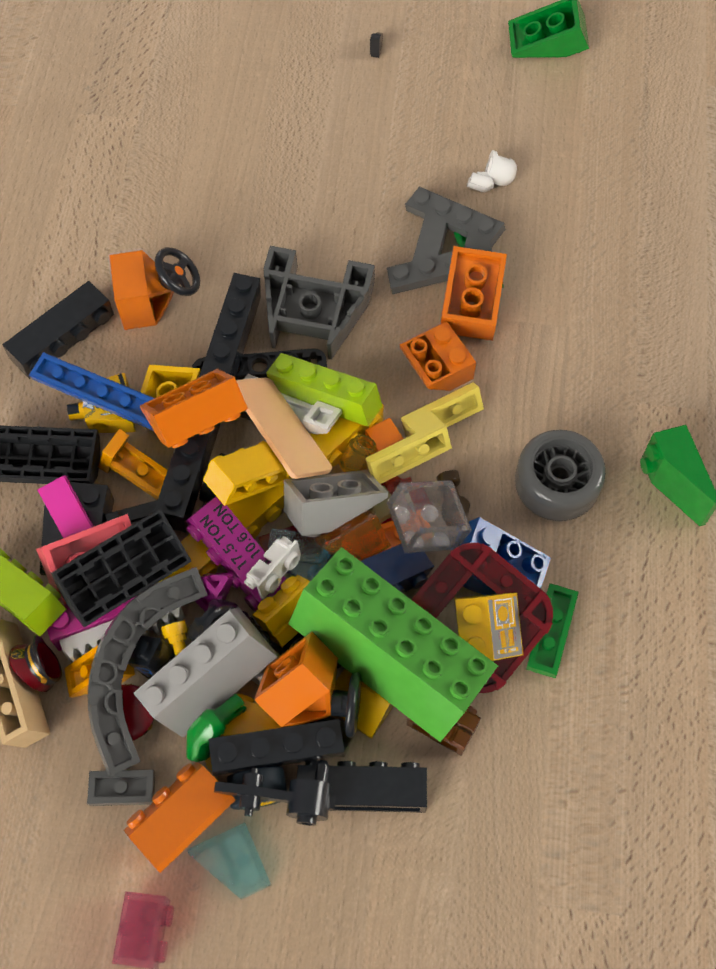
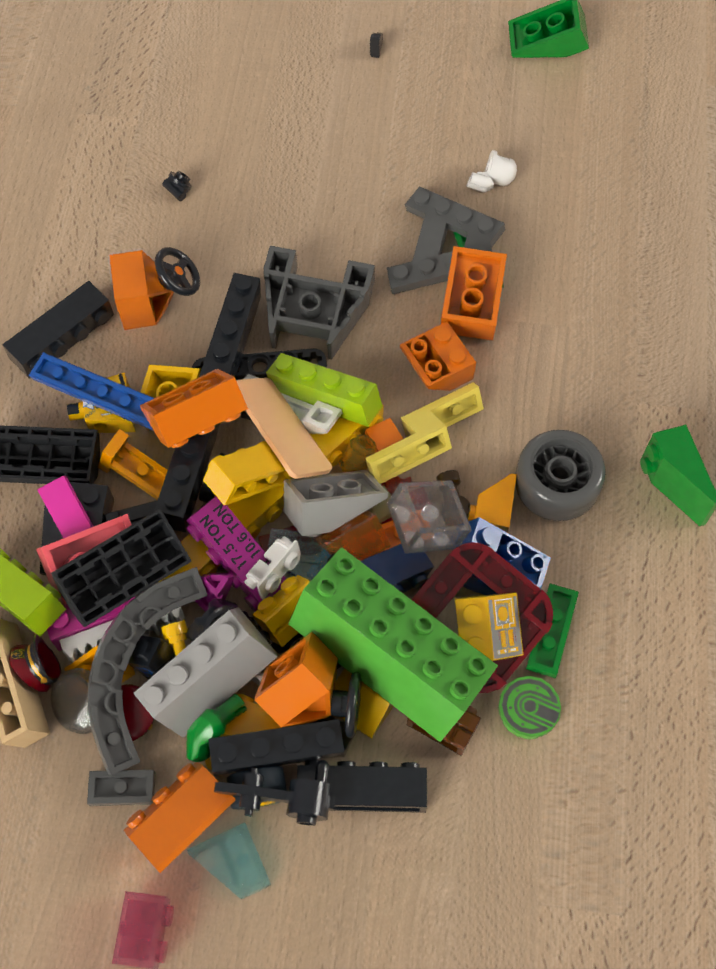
none -> clear smoke piece [50,668,92,734]
none -> black plate [162,170,192,201]
none -> light orange slope [468,474,517,533]
none -> tile [498,676,561,740]

